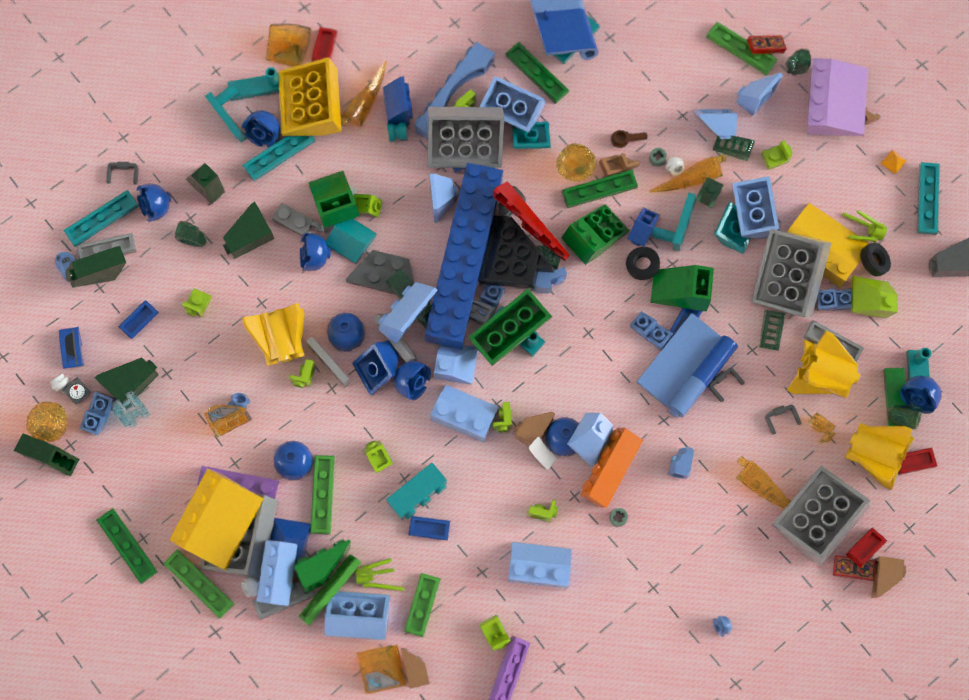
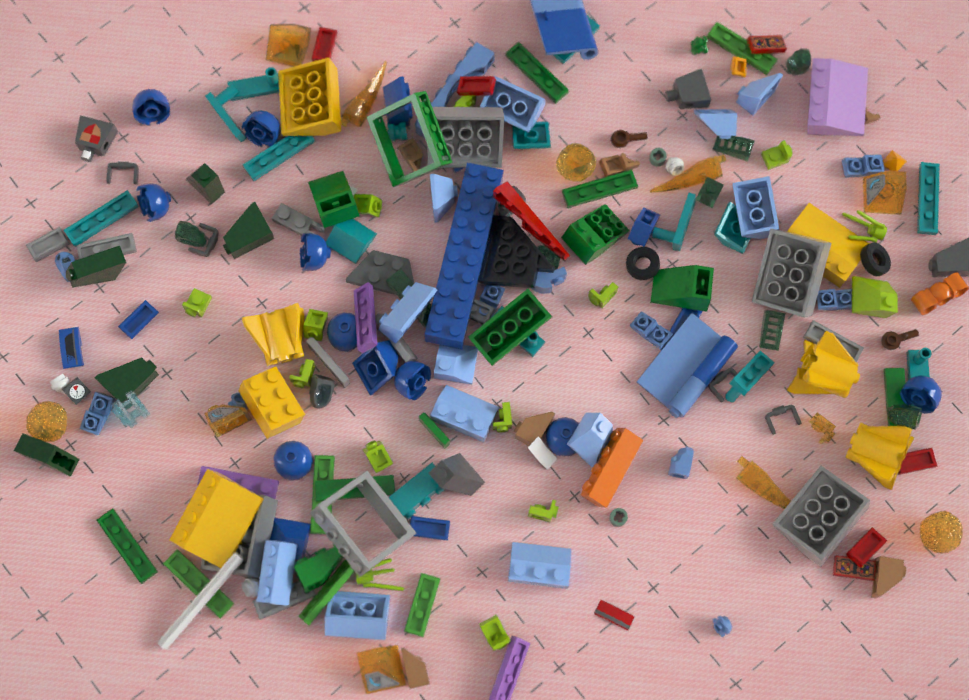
none -> light grey tile [26,227,70,262]
none -> dark grey torso [75,115,118,162]
none -> blue cylinder [132,89,170,125]
none -> white axle [158,553,243,649]
none -> dark grey piece [188,223,219,257]
none -> yellow brick [238,366,305,439]
none -> lime bracket [303,309,328,341]
none -> dark grey rock [309,374,335,409]
none -> light grey window [310,471,416,577]
none -> green tile [315,475,395,502]
none -> medium lavender plate [354,282,378,353]
none -> green window [367,91,453,187]
none -> medium nougat slope [397,138,423,172]
none -> green tile [419,412,450,449]
none -> dark grey slope [429,453,485,496]
none -> red tile [456,76,496,96]
none -> lime bracket [588,282,618,308]
none -> red sticker [594,600,634,631]
none -> dark grey torso [665,69,711,109]
none -> green plant [691,35,709,55]
none -> teal piece [725,351,774,403]
none -> light orange slope [730,56,746,77]
none -> medium blue slope [842,155,885,178]
none -> clear yellow slope [863,171,907,215]
none -> reddish brown plate [881,329,919,350]
none -> orange piece [911,272,969,315]
none -> clear yellow hair [920,511,963,553]

